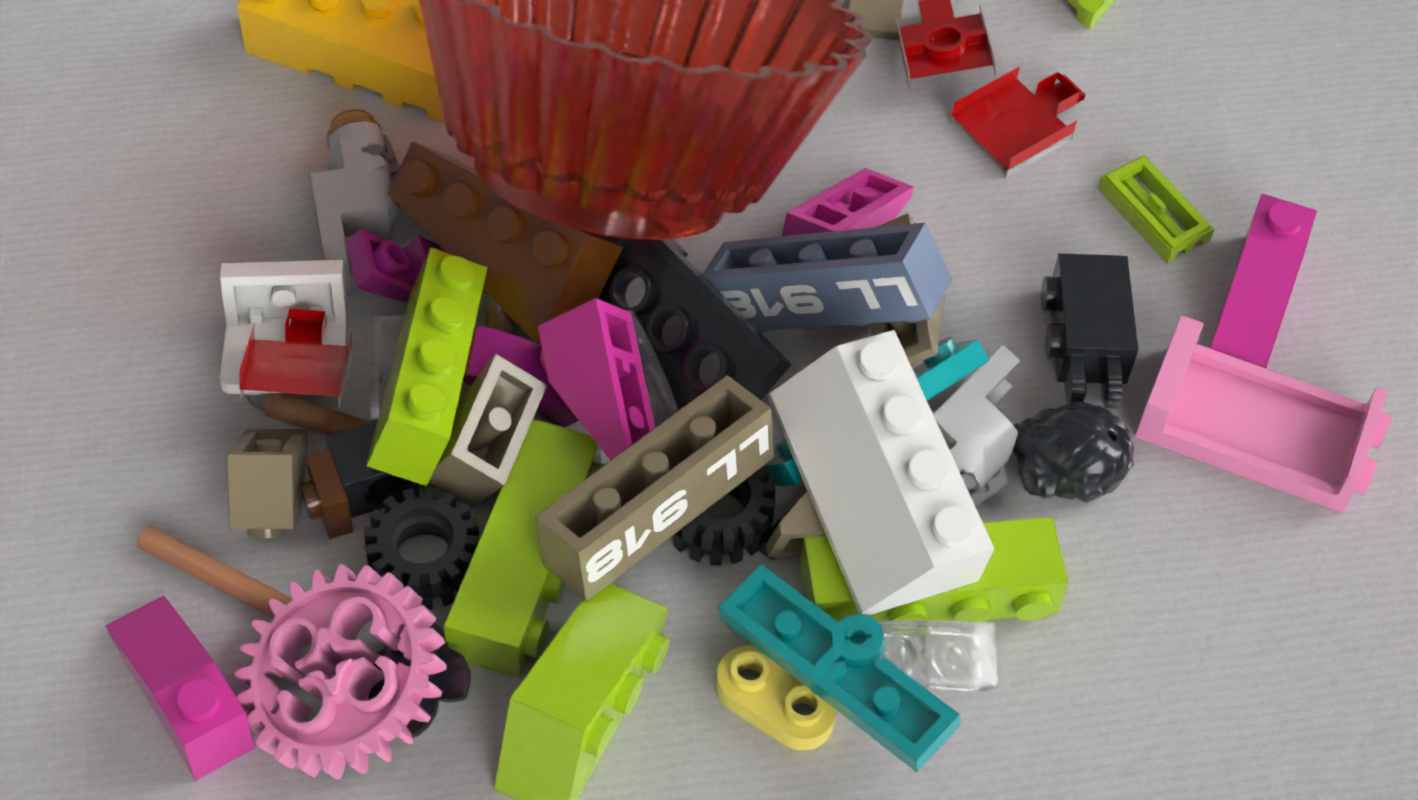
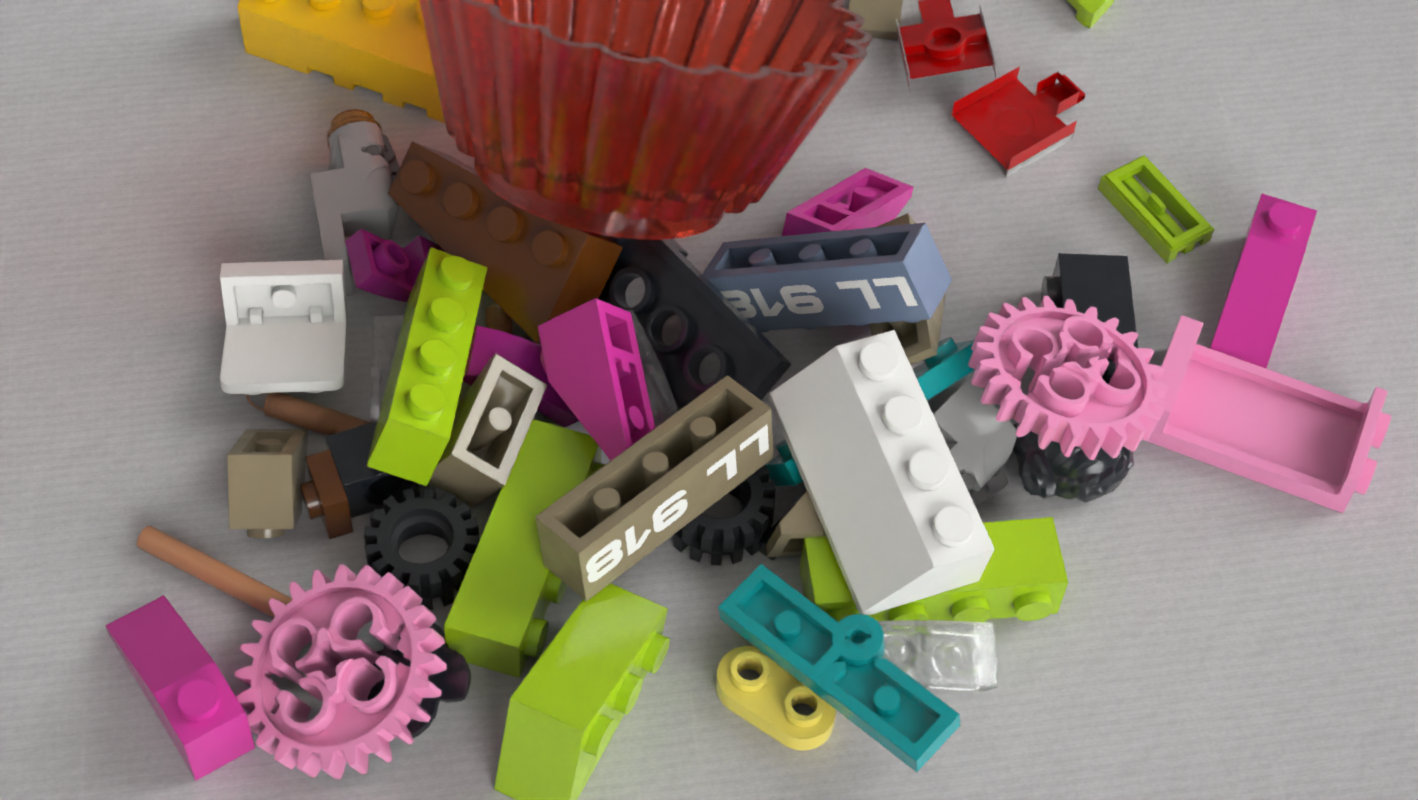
red piece [239,308,352,407] -> none
none -> bright pink gear [968,296,1169,460]

